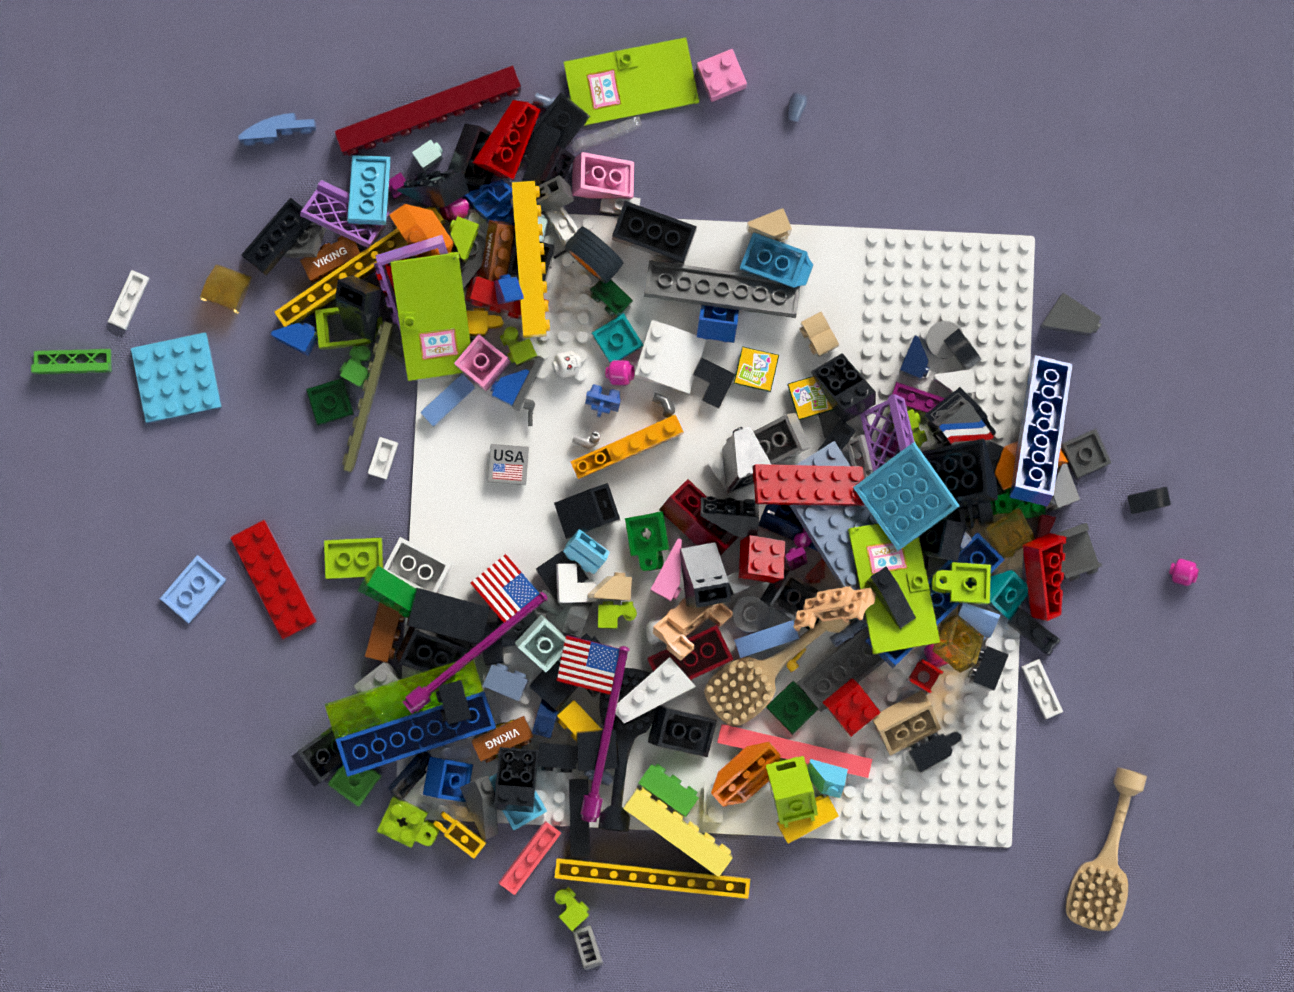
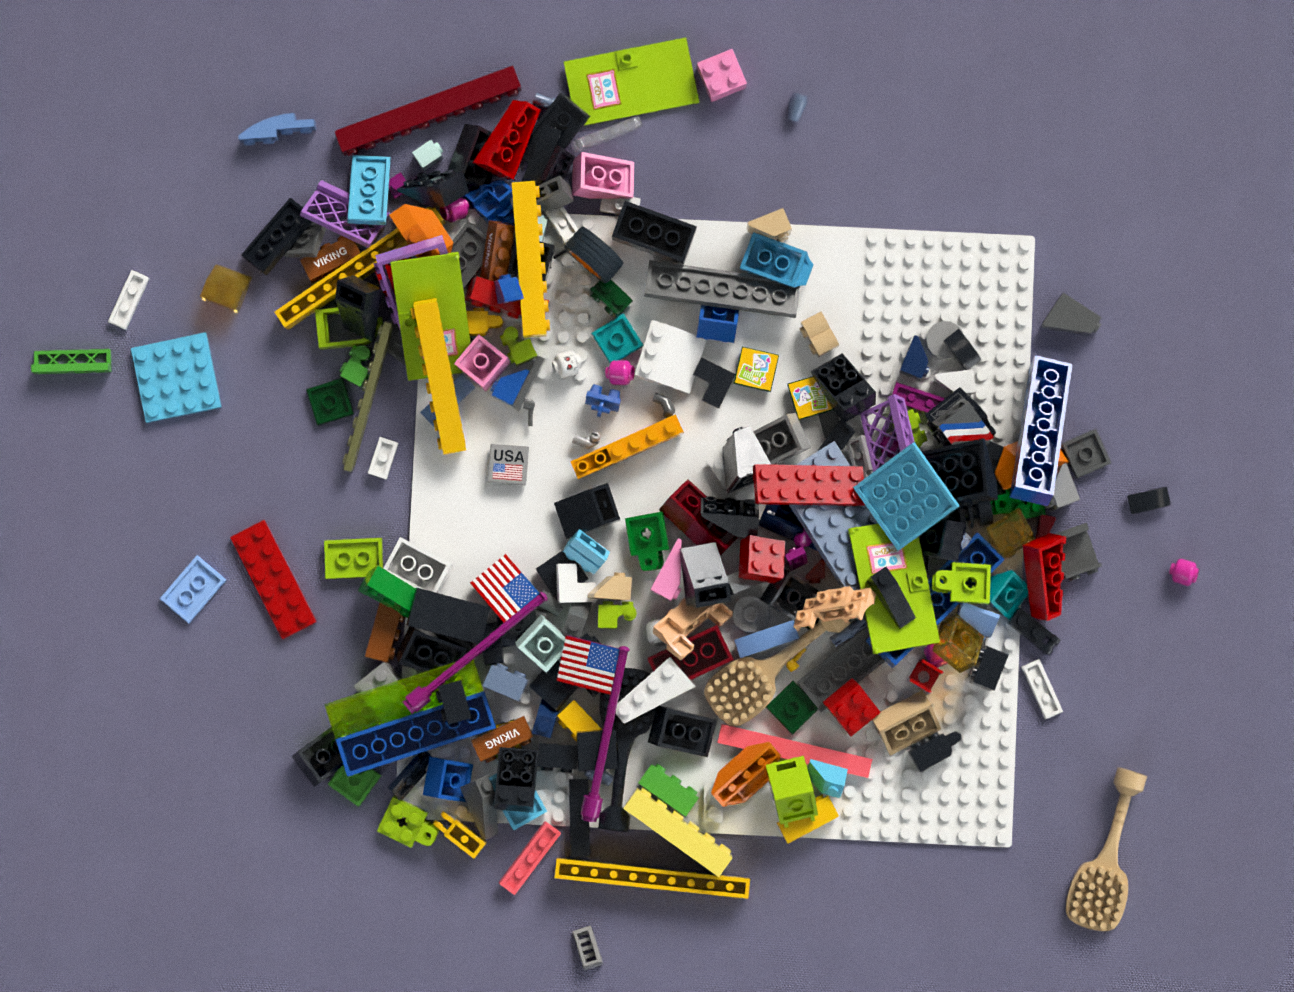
blue slope [270,322,318,357] -> none
lime slope [449,216,480,263] -> none
lime brick [555,886,589,931] -> none
none -> yellow brick [410,298,466,455]

